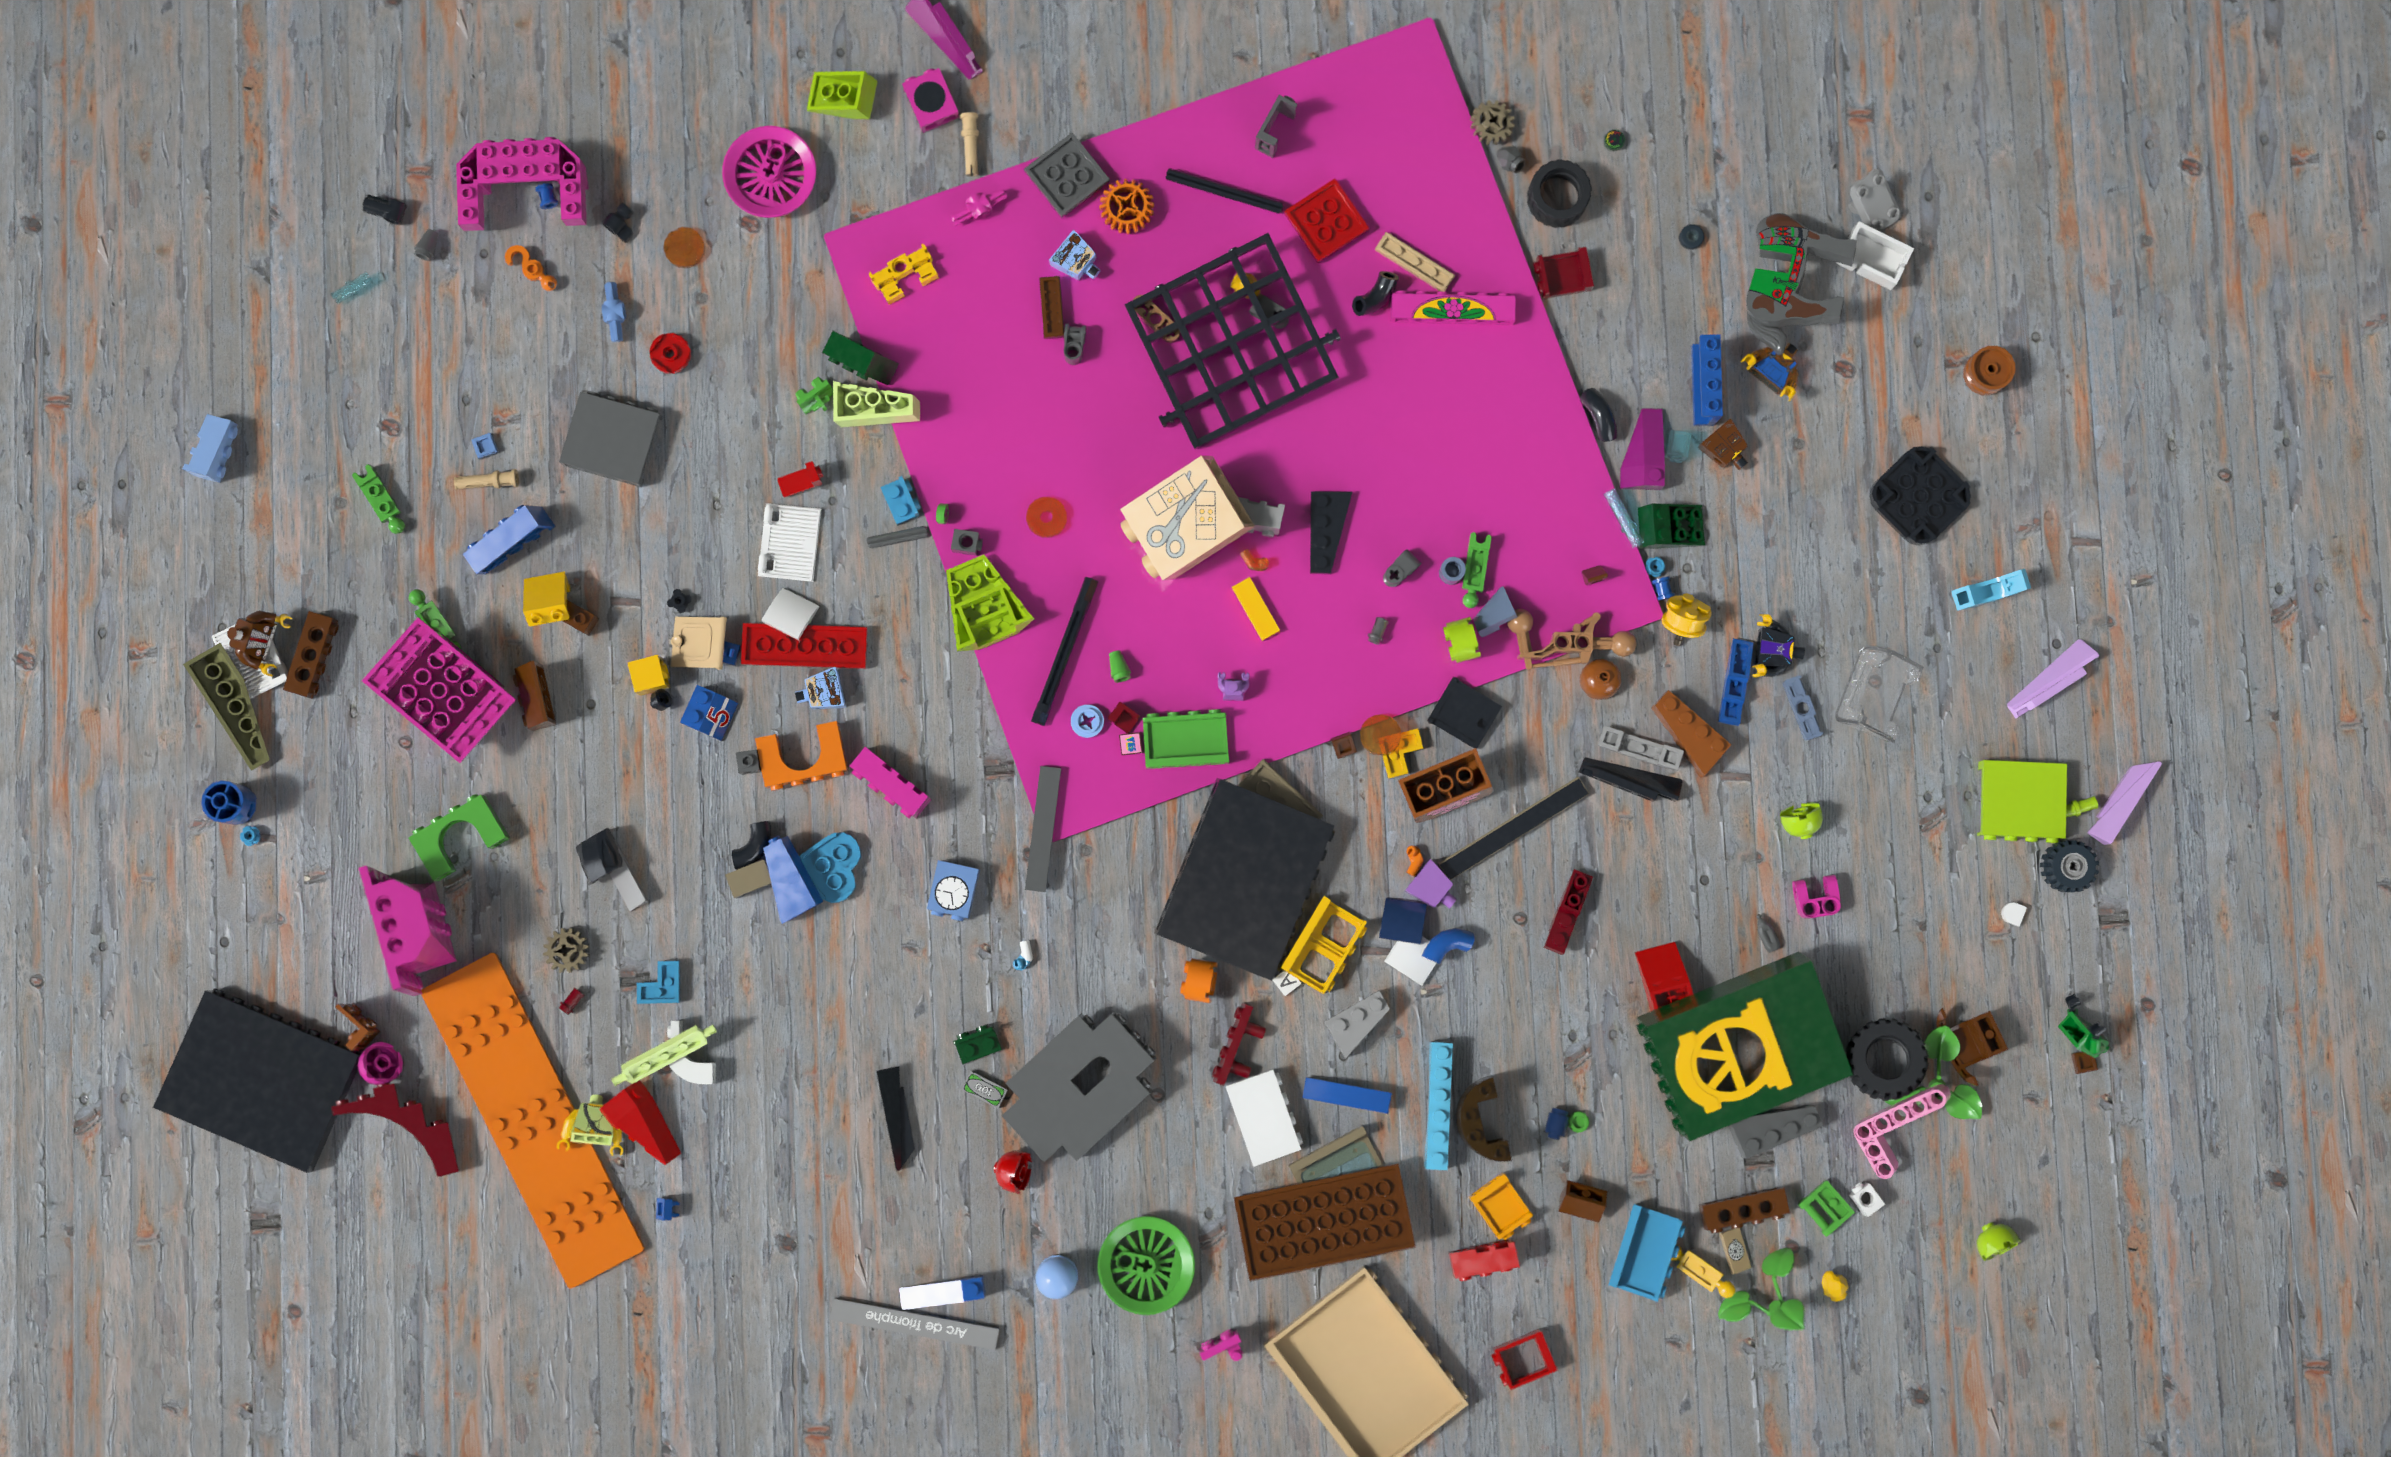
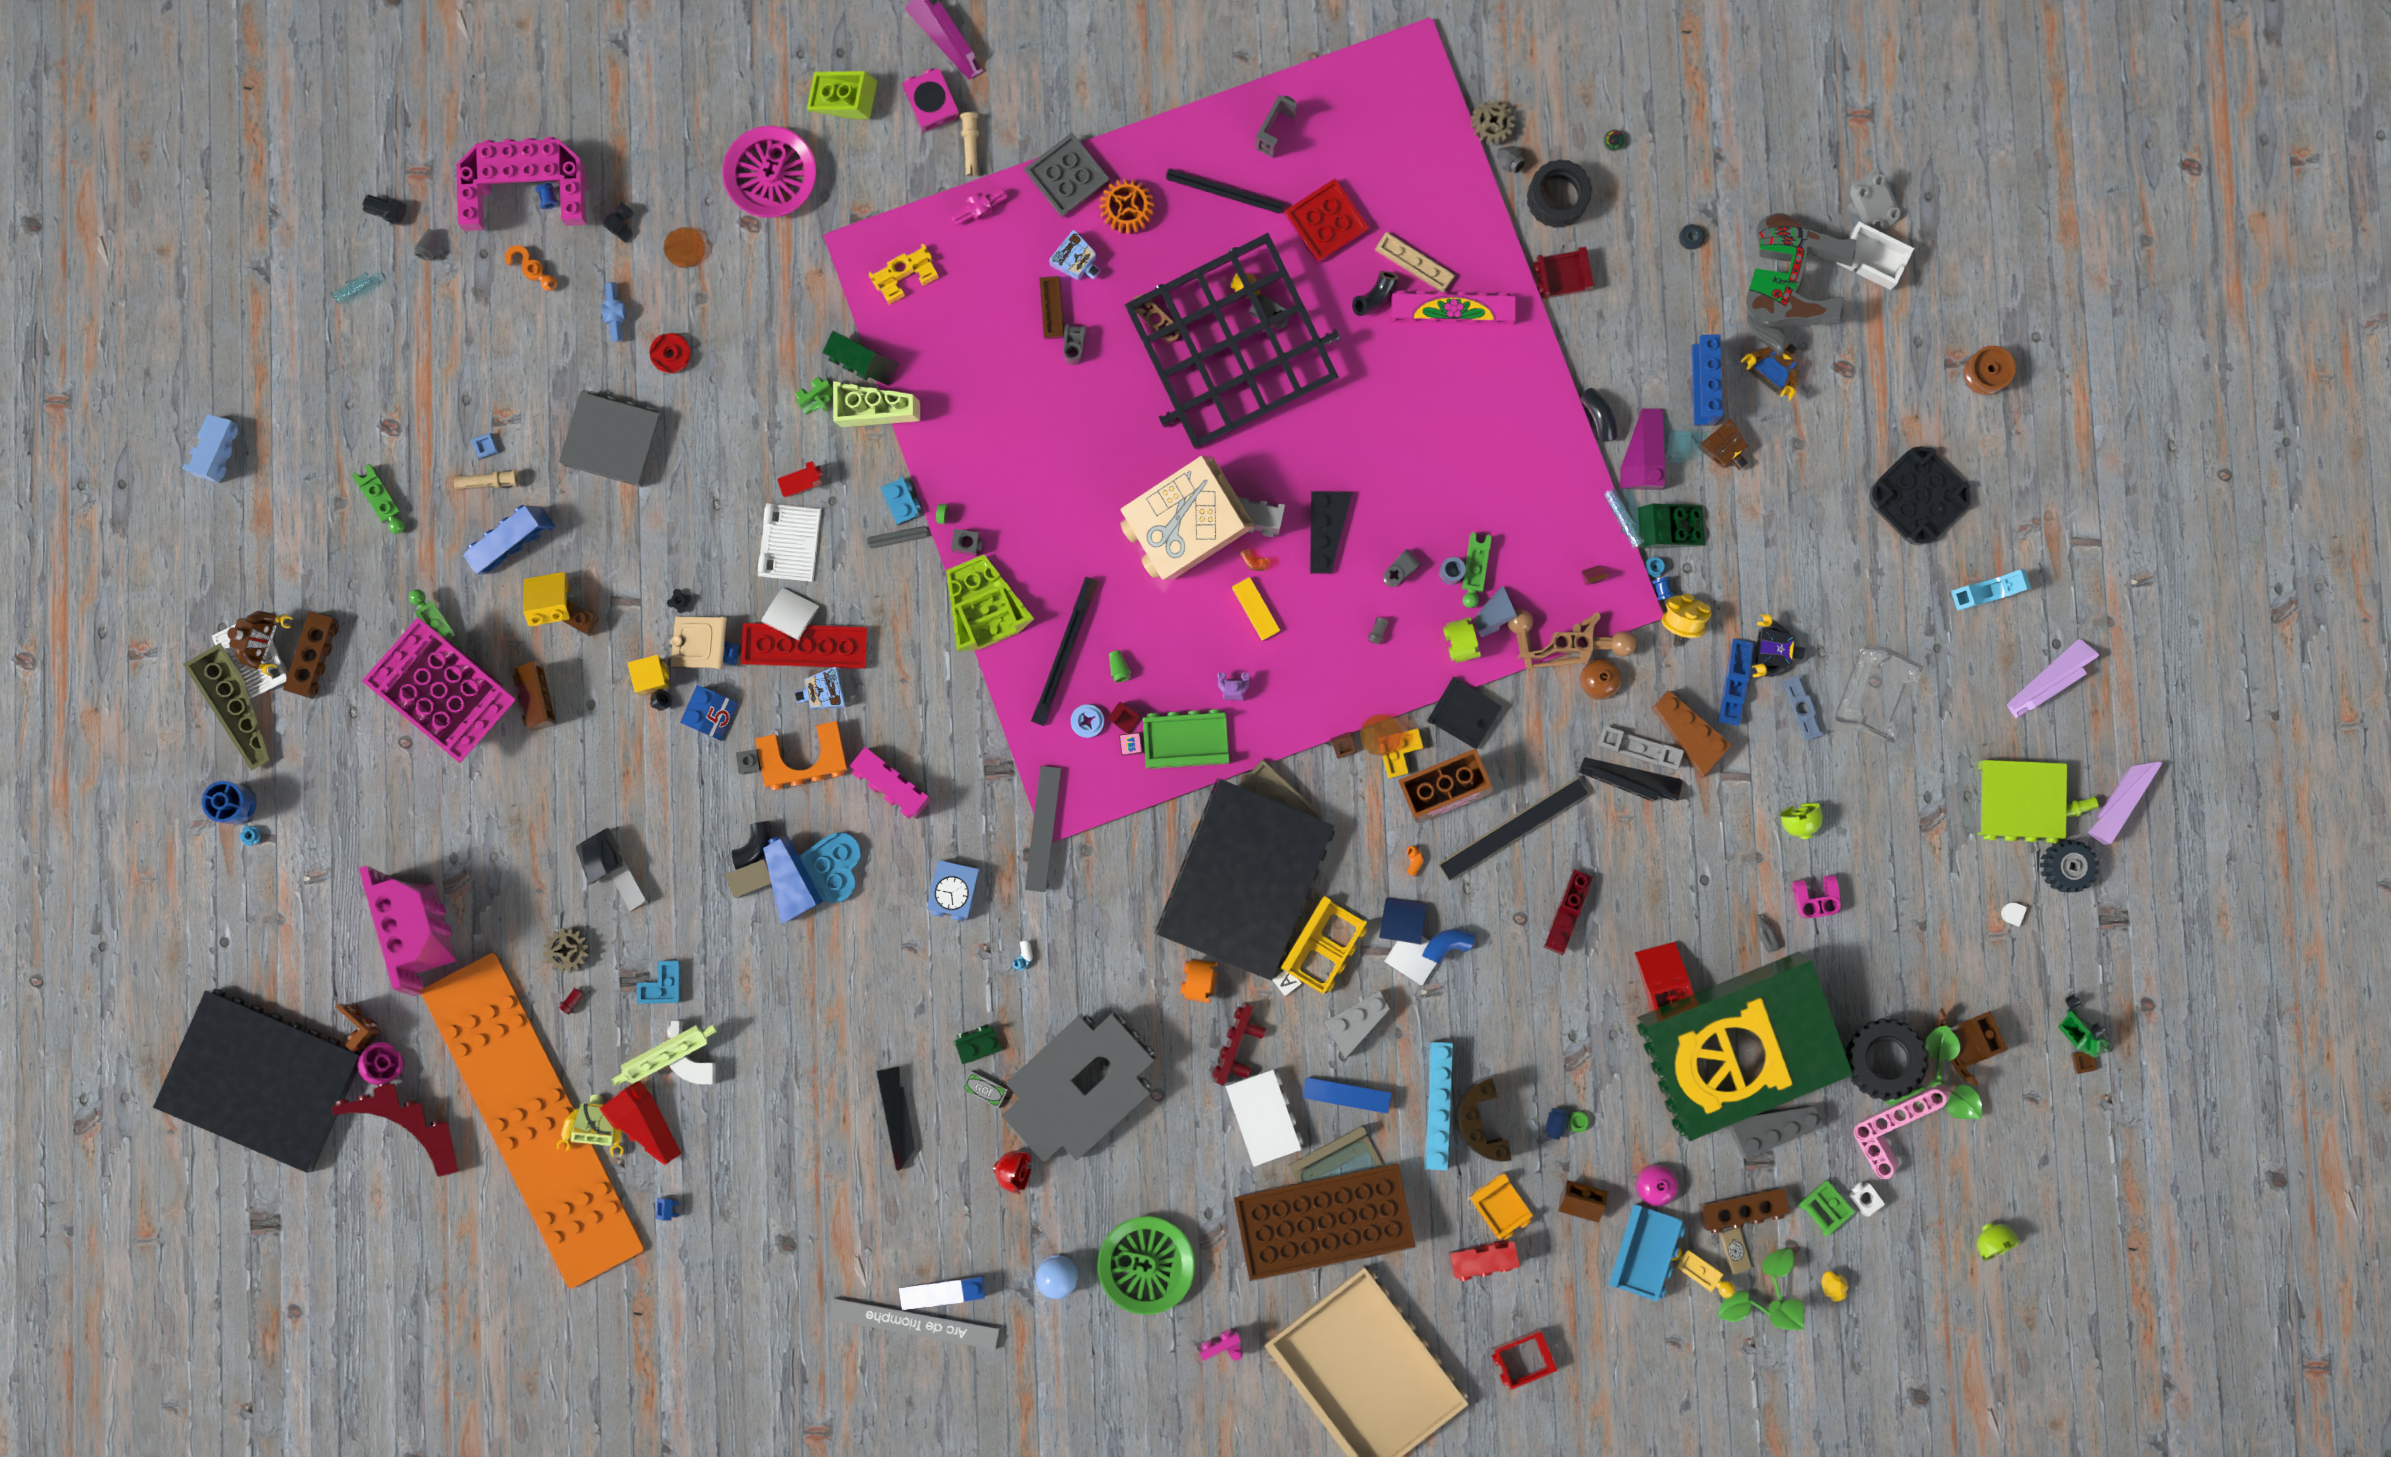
bright green arch [409,794,510,881] -> none
clear orange tile [1026,497,1067,538] -> none
medium lavender torso [1405,859,1457,909] -> none
none -> dark pink cylinder [1635,1164,1678,1206]

